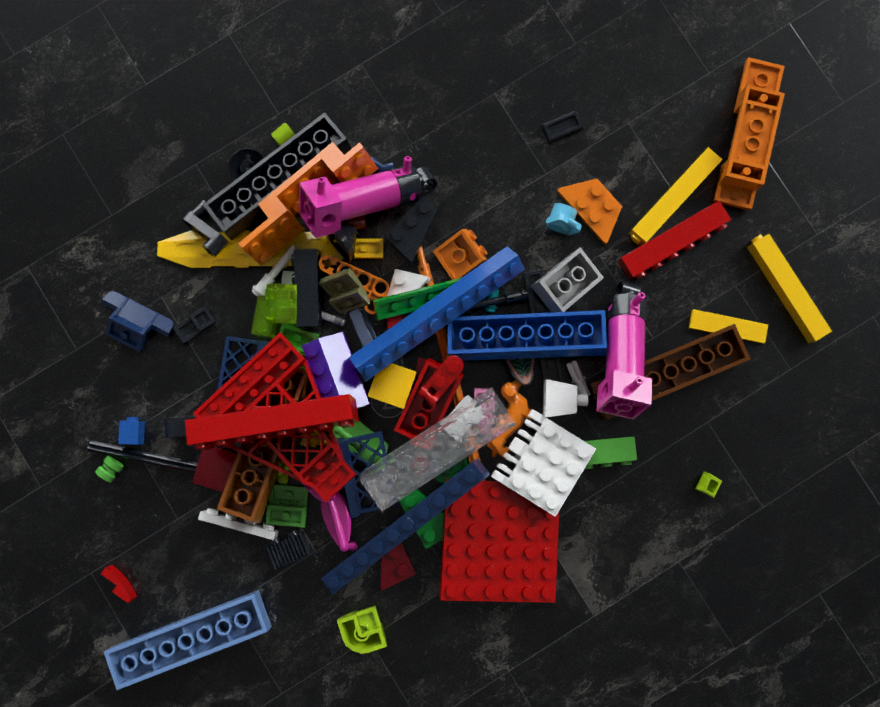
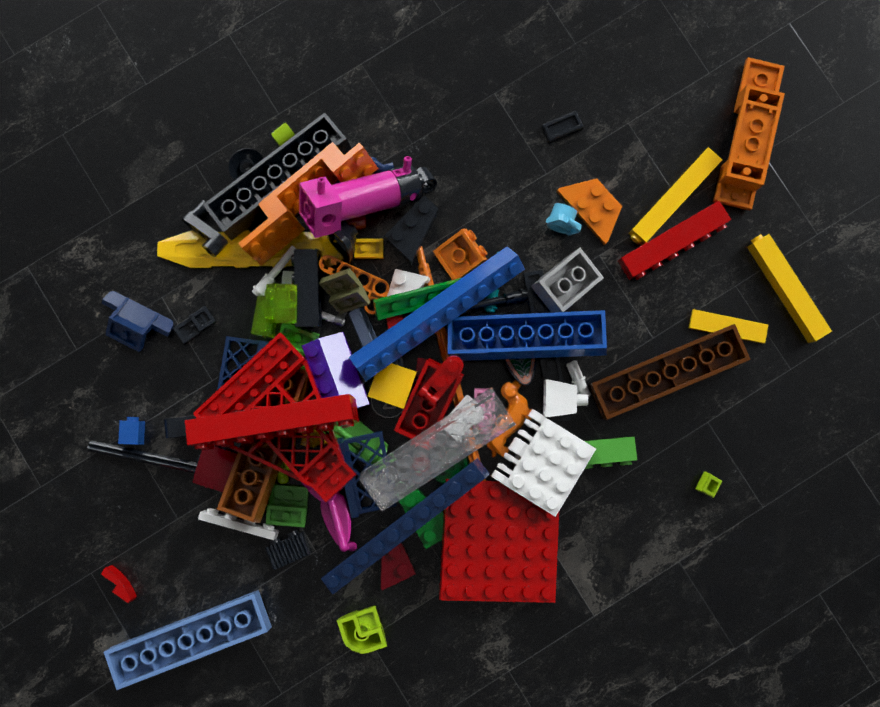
bright green wheel [95,455,124,483] -> none
dark pink piece [597,281,652,420] -> none

